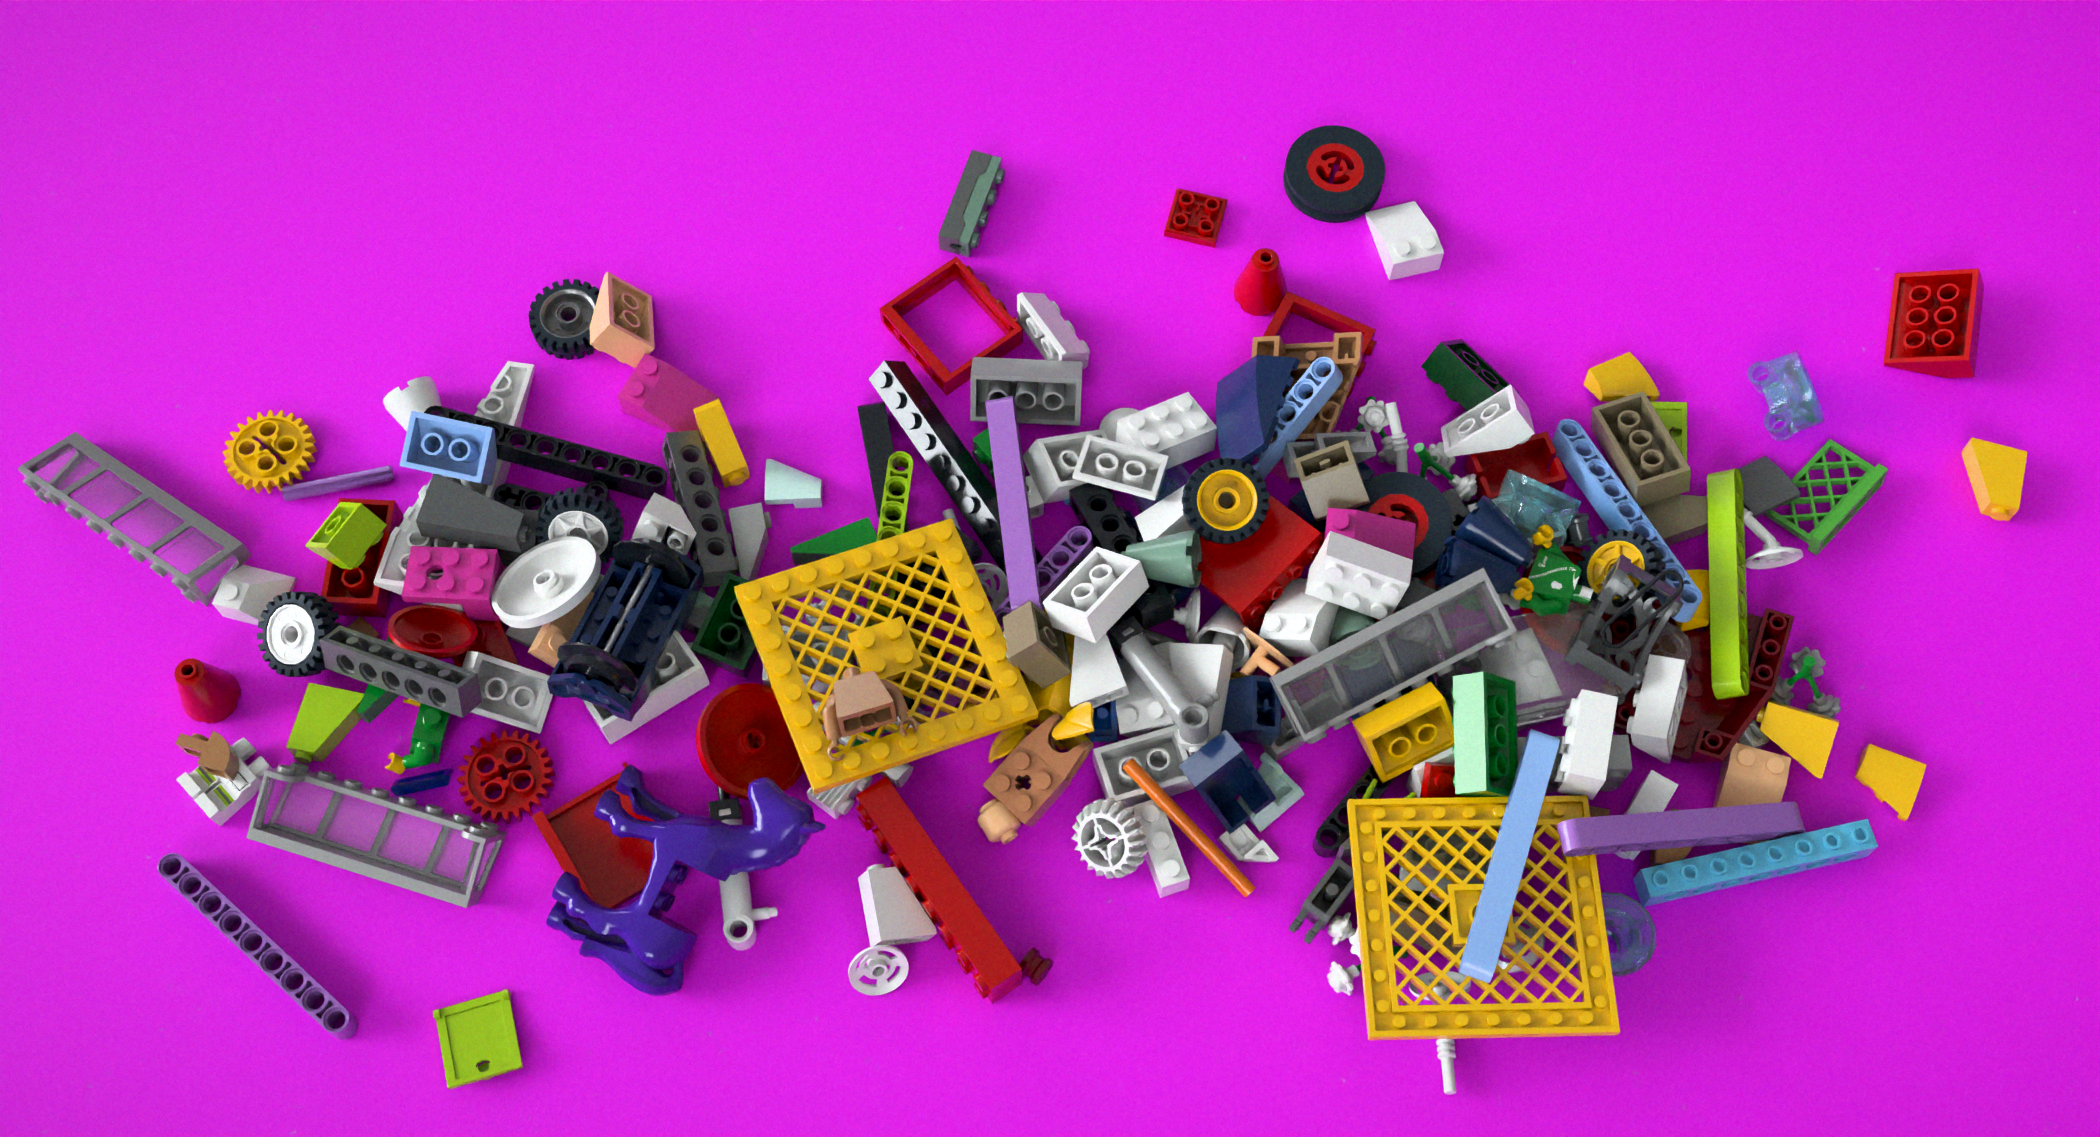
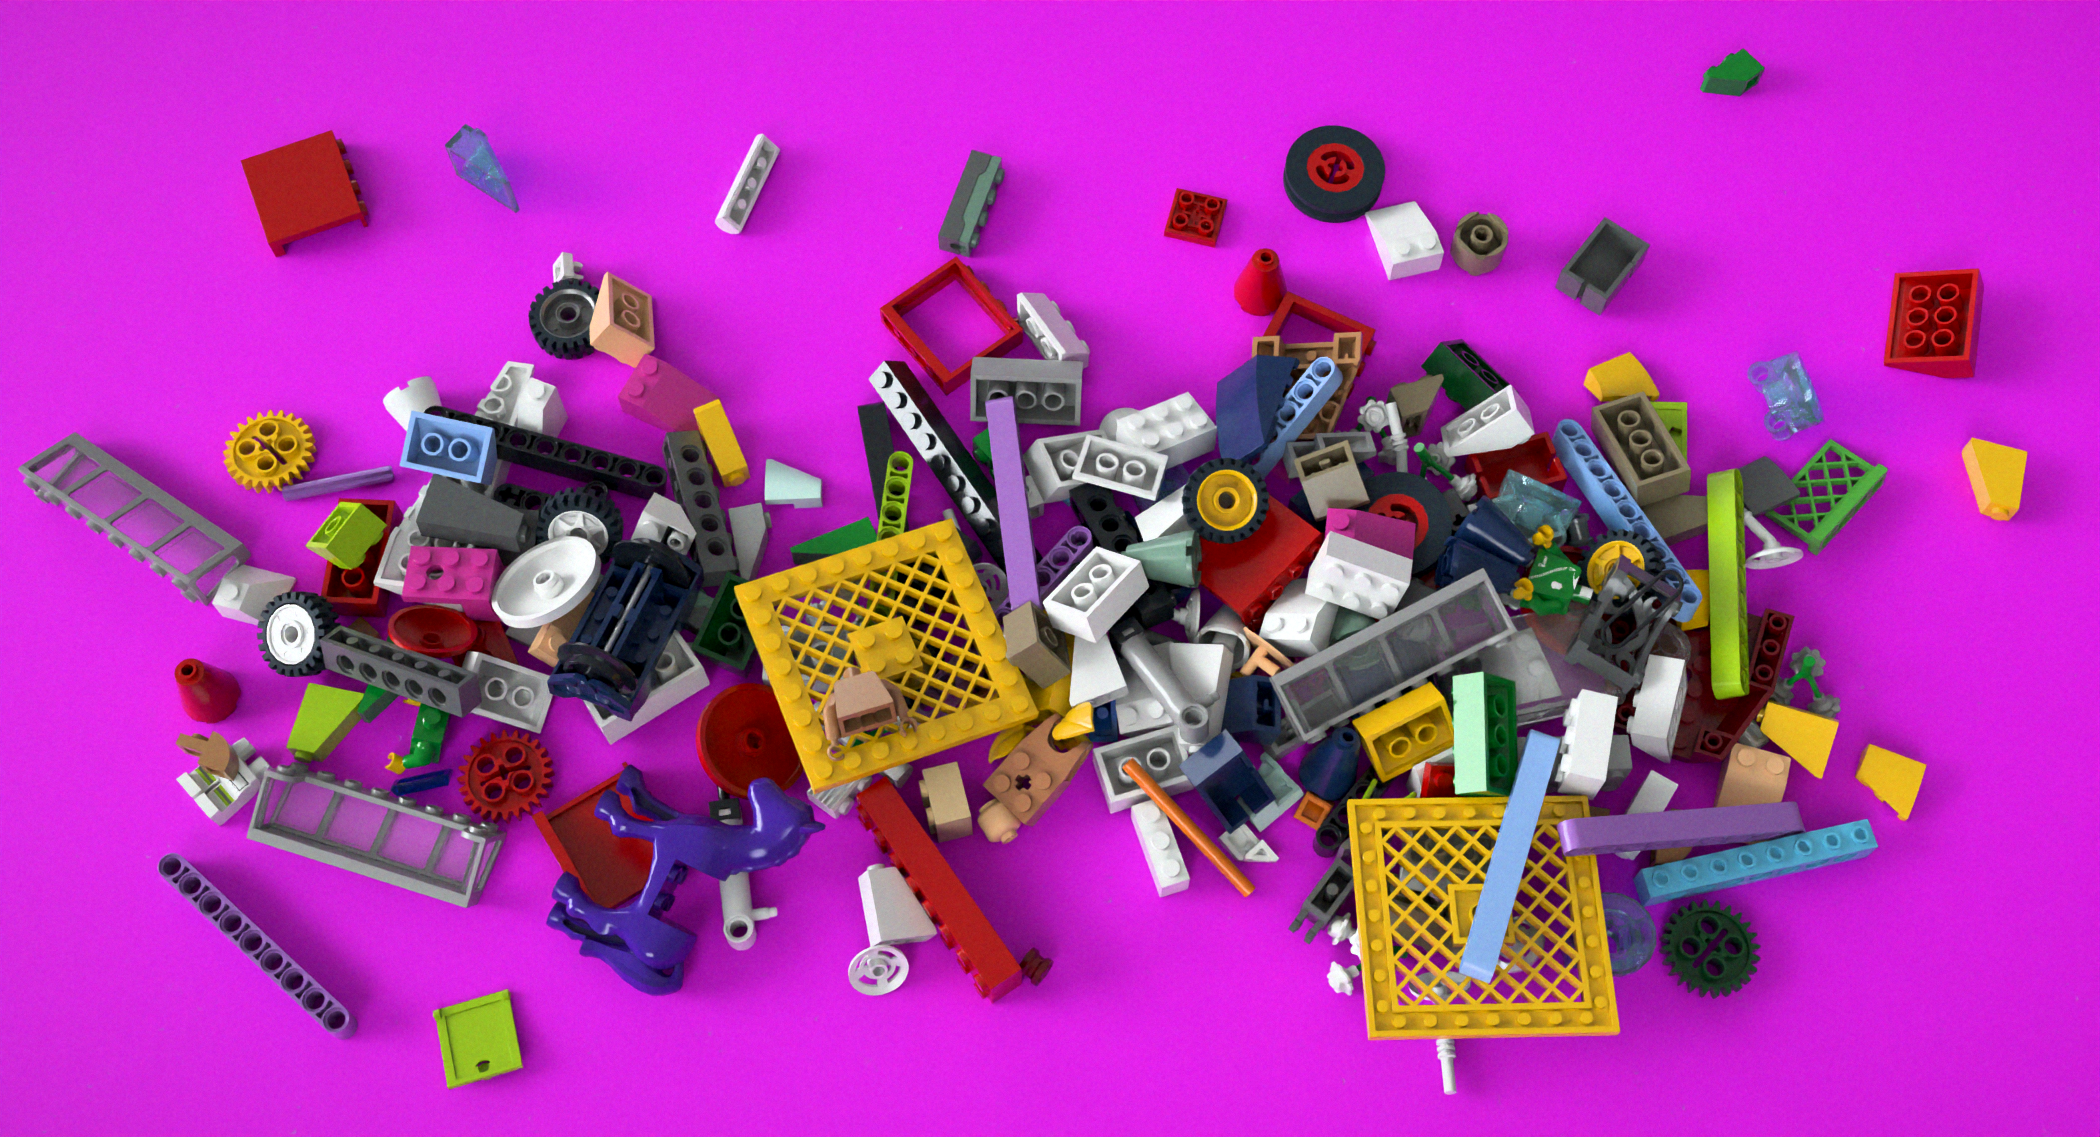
white gear [1071,798,1150,879] -> none
none -> red panel [240,130,369,257]
none -> clear light blue slope [445,124,520,213]
none -> white slope [517,377,568,455]
none -> white tile [553,252,583,286]
none -> white brick [715,134,781,234]
none -> tan piece [919,761,973,843]
none -> orange slope [1293,791,1335,830]
none -> dark blue cone [1298,727,1361,801]
none -> dark tan slope [1385,374,1444,439]
none -> brick [1450,212,1508,276]
none -> dark grey piece [1555,217,1650,316]
none -> dark green gear [1659,899,1760,999]
none -> green slope [1700,48,1765,96]

